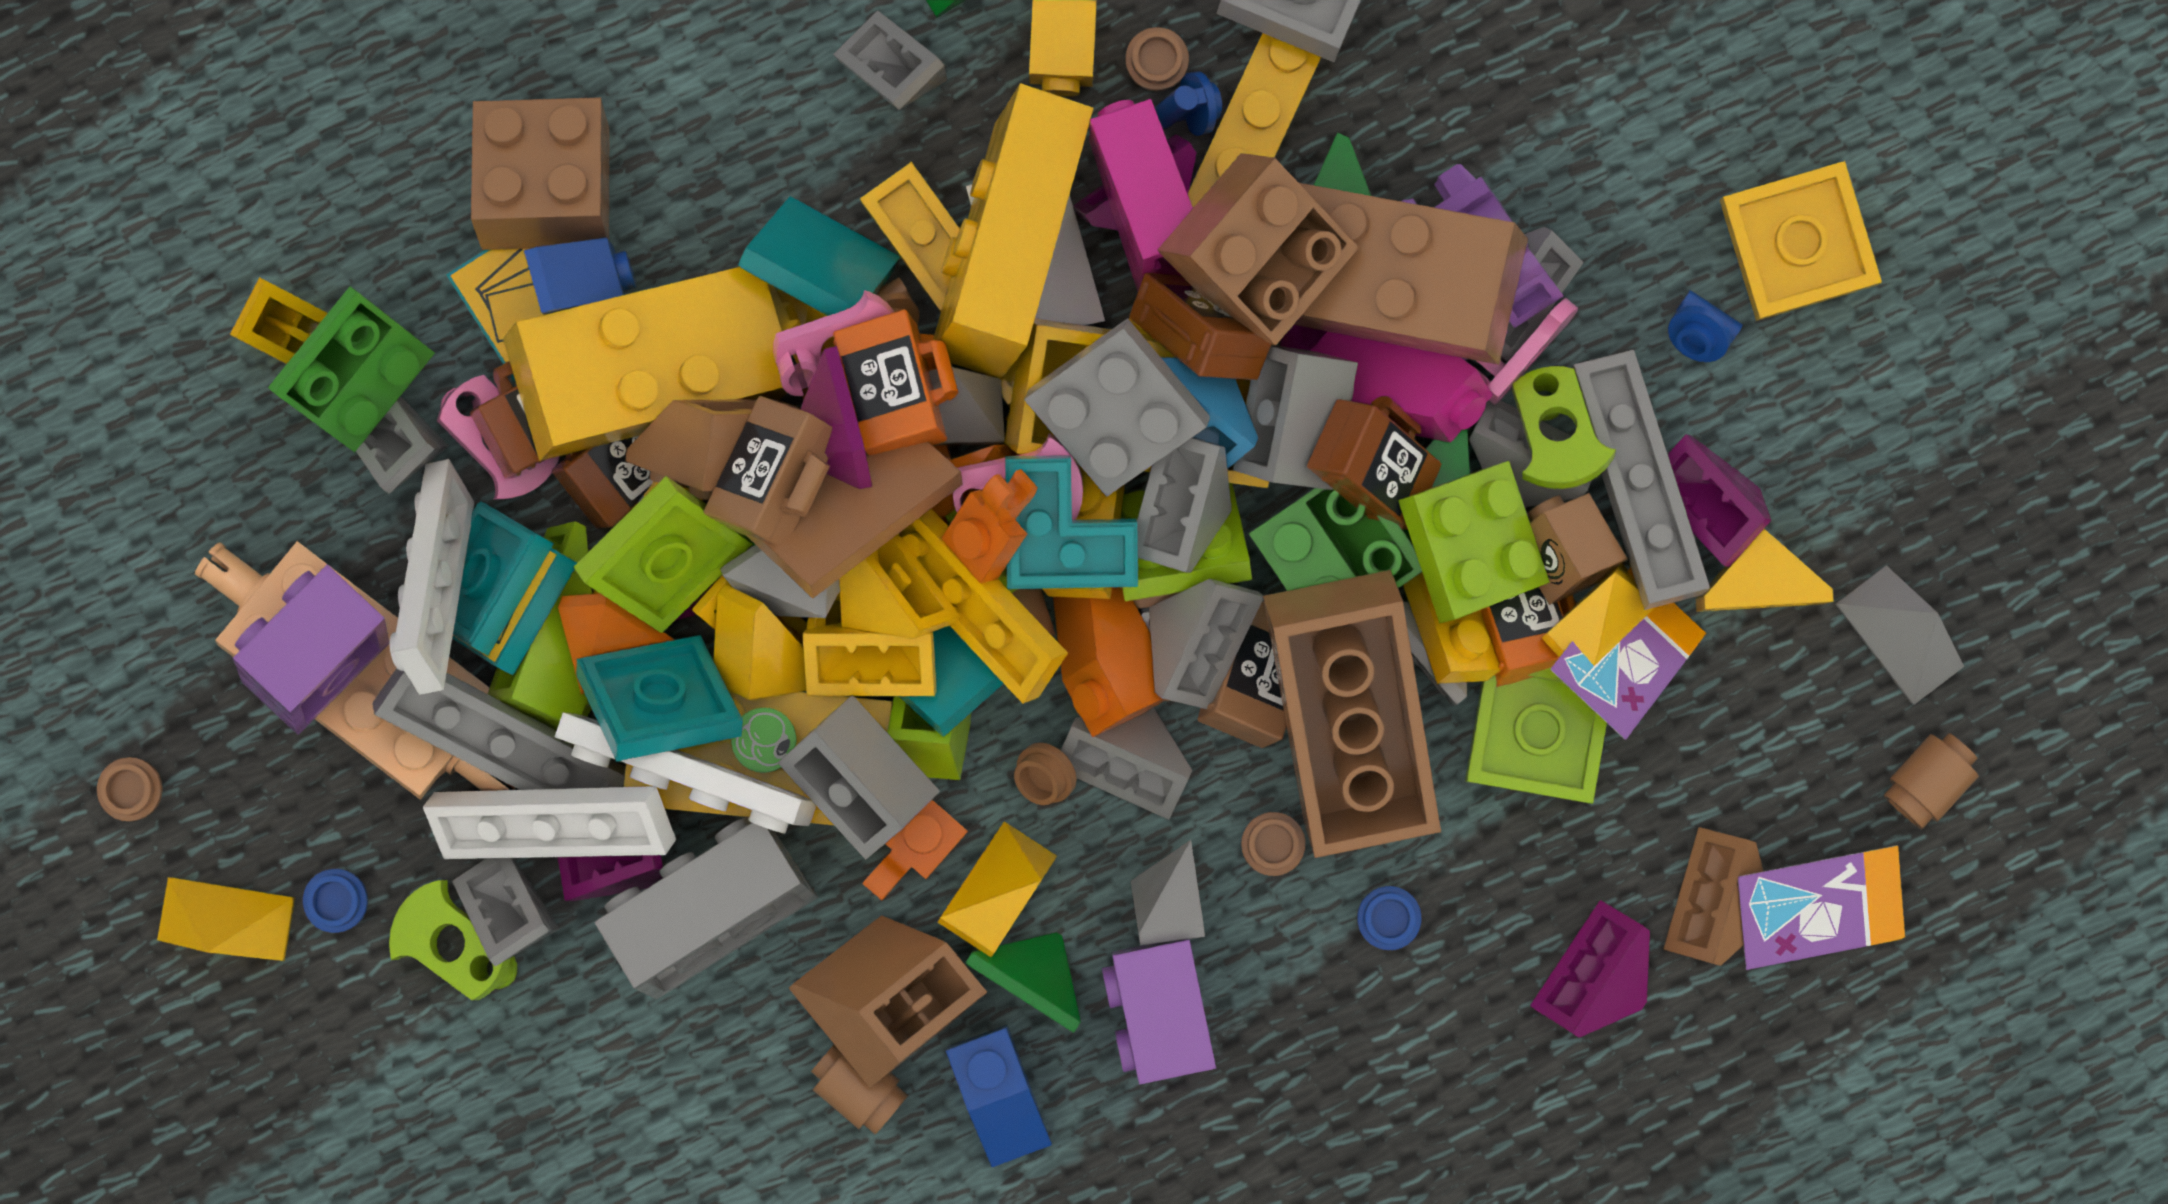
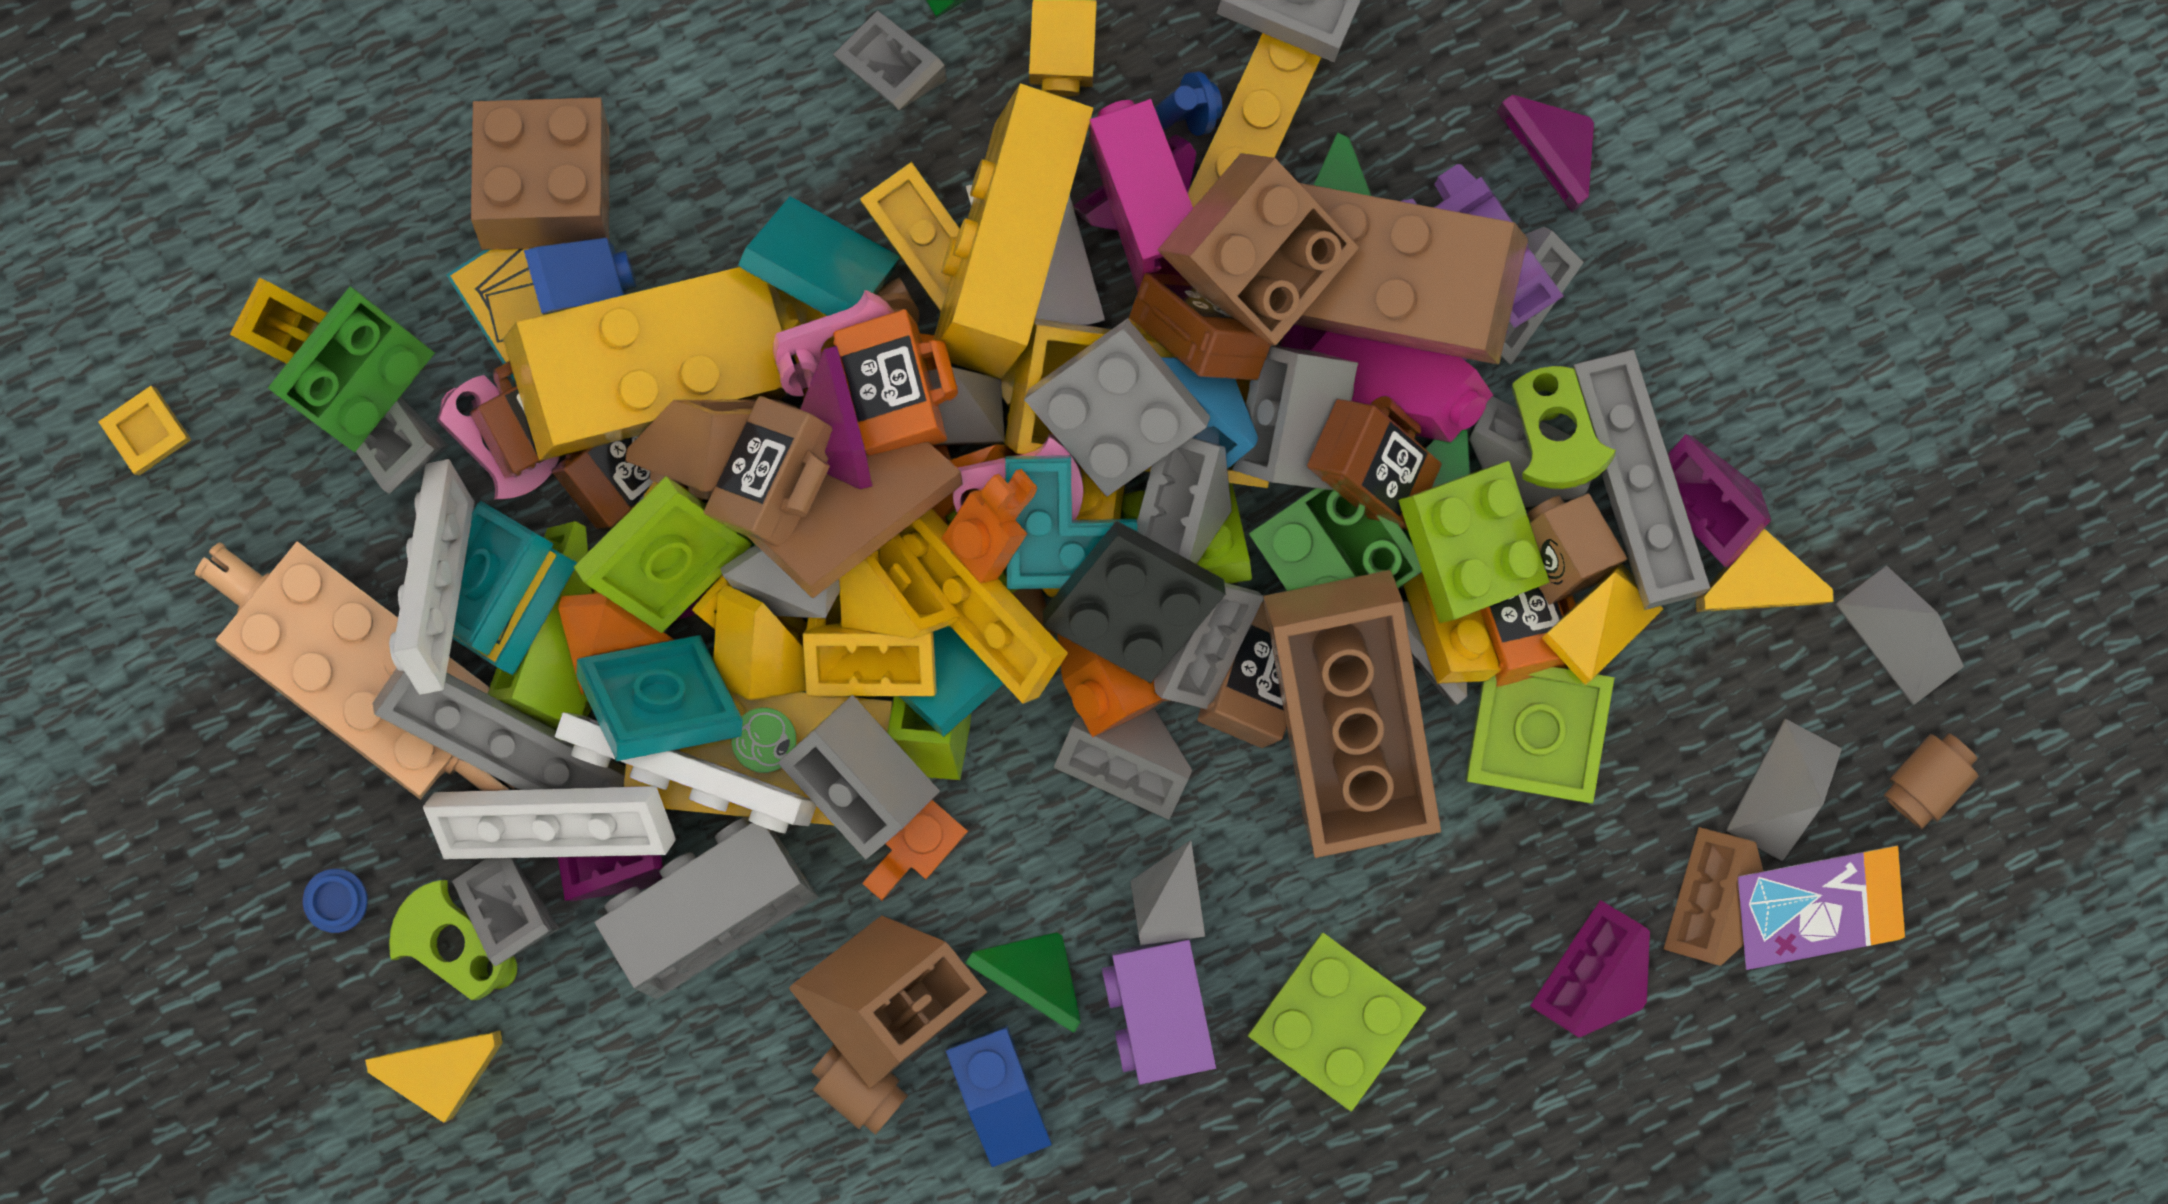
medium nougat plate [97,757,163,821] -> none
yellow slope [157,877,295,961] -> none
medium lavender brick [233,564,389,735] -> none
yellow slope [938,821,1057,957] -> none
medium nougat plate [1014,743,1077,805] -> none
medium nougat plate [1125,27,1189,92] -> none
medium nougat plate [1241,812,1305,876] -> none
blue plate [1357,886,1421,950] -> none
bright pink piece [1472,298,1578,405] -> none
sticker [1550,567,1707,740] -> none
blue plate [1668,290,1743,362] -> none
yellow plate [1719,161,1882,321] -> none
none -> yellow plate [98,386,191,476]
none -> yellow slope [365,1030,503,1123]
none -> pearl dark grey plate [1043,520,1226,683]
none -> lime plate [1247,932,1426,1112]
none -> magenta slope [1497,94,1594,213]
none -> light grey slope [1725,719,1842,861]

